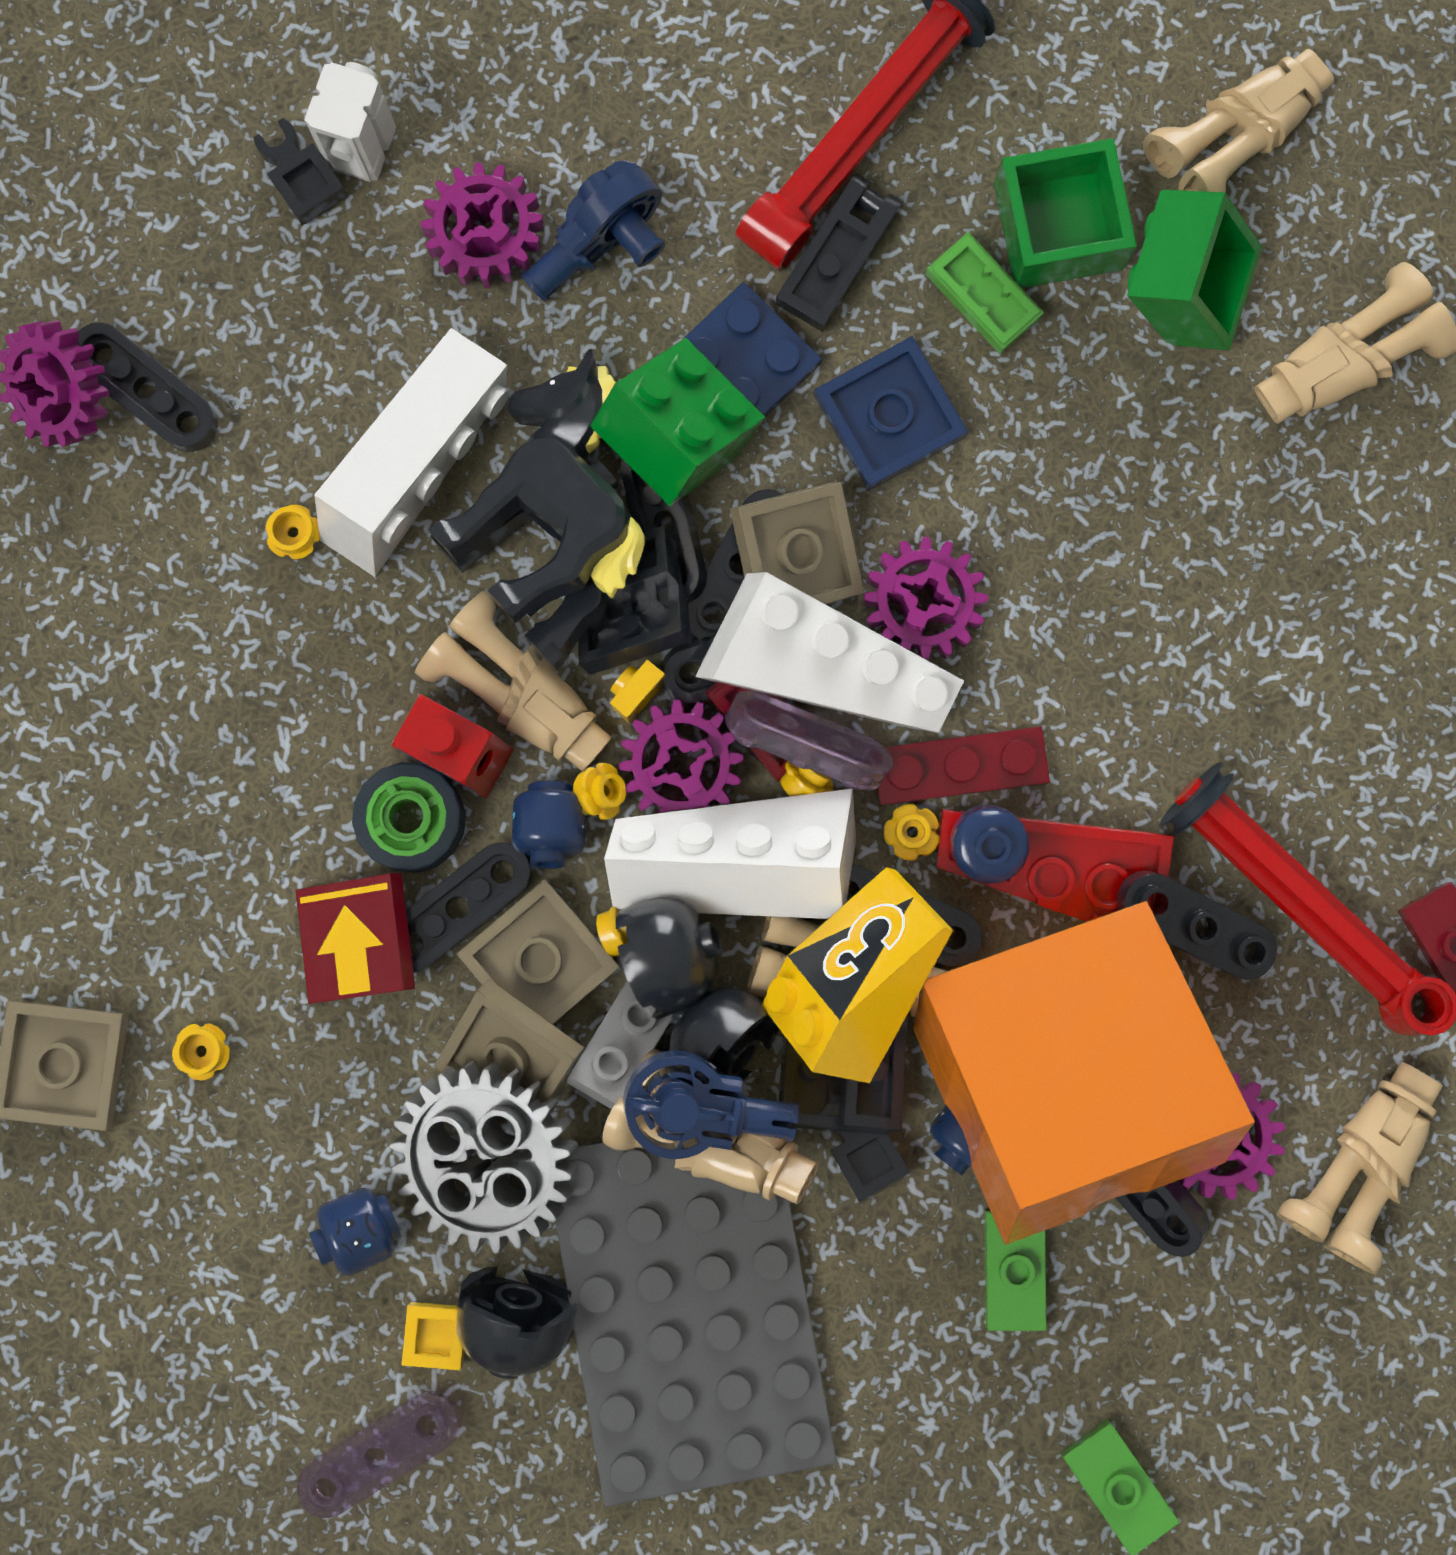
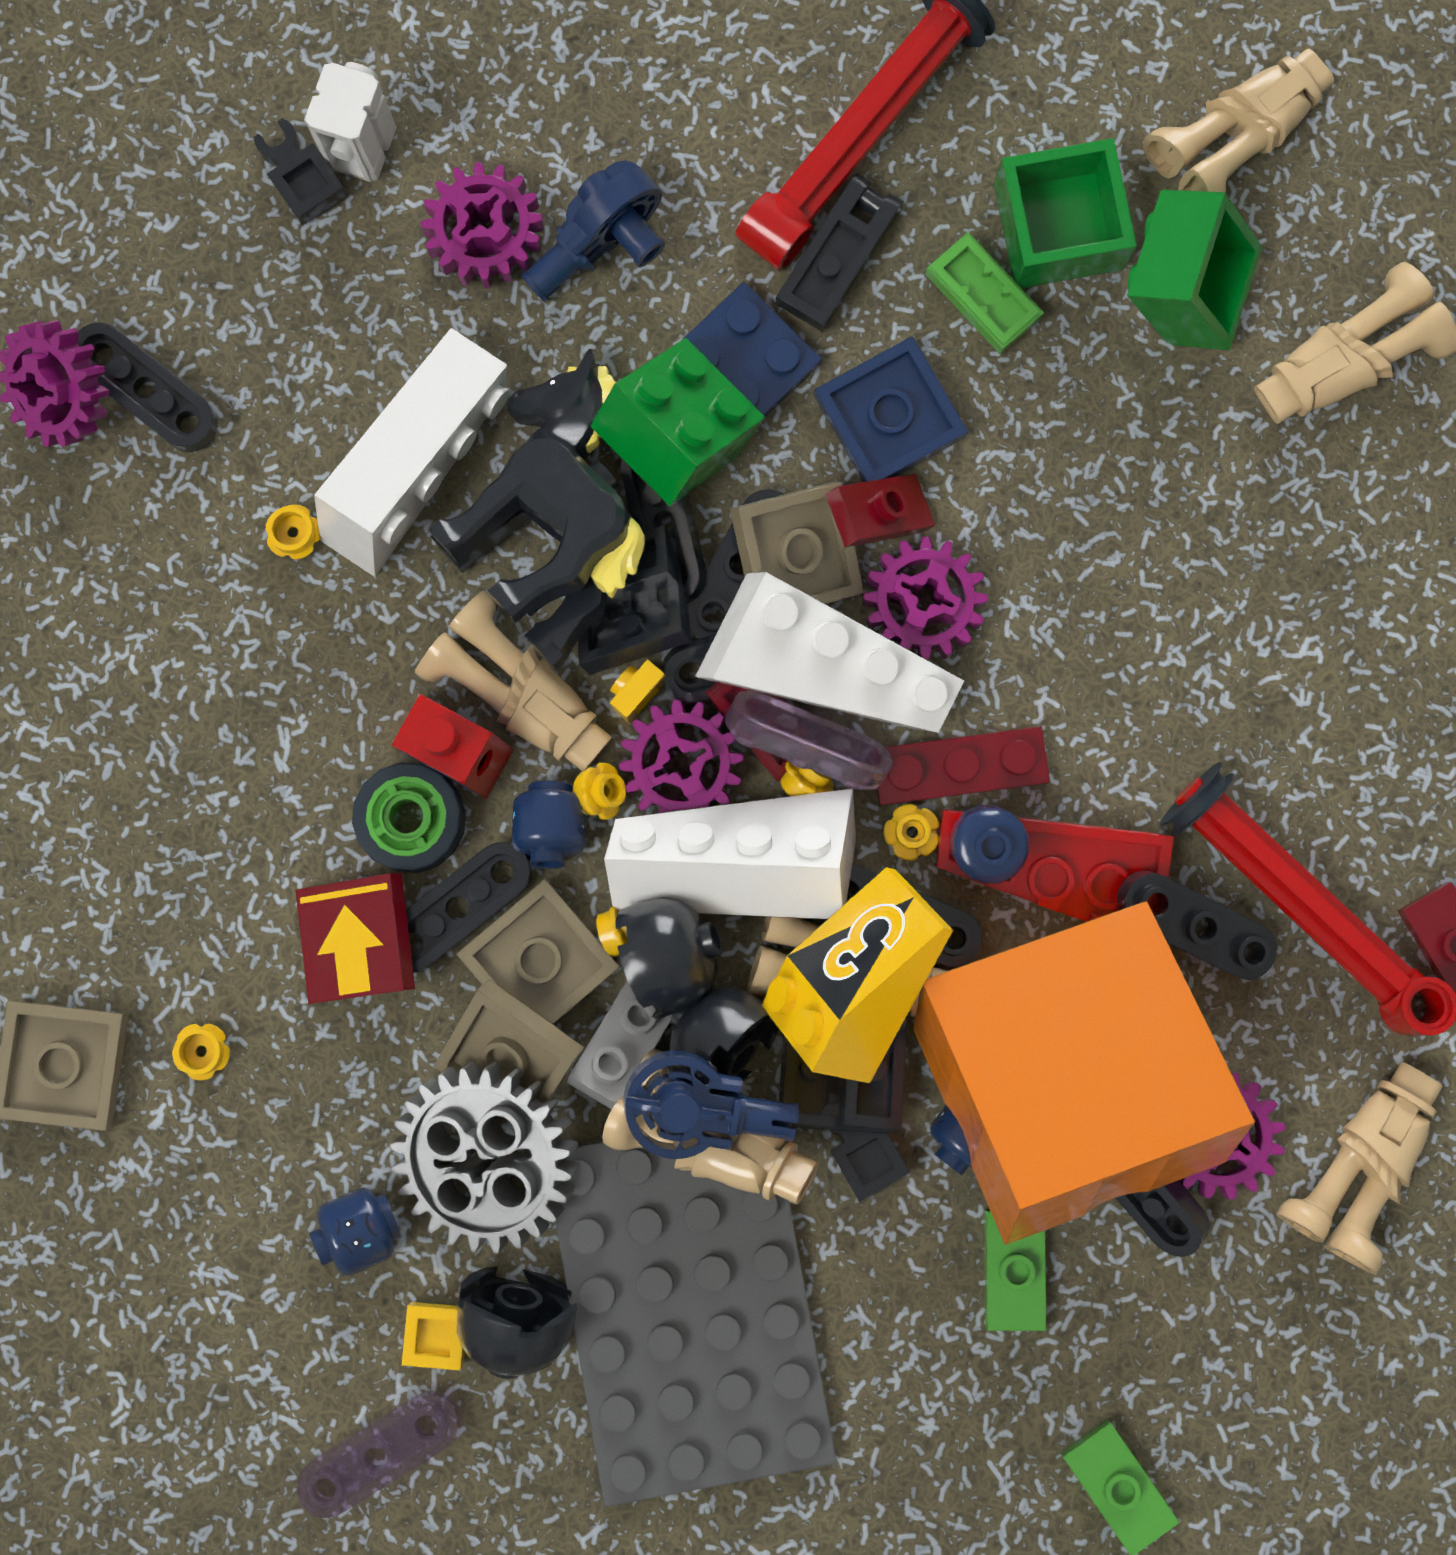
none -> dark red plate [825,474,935,548]

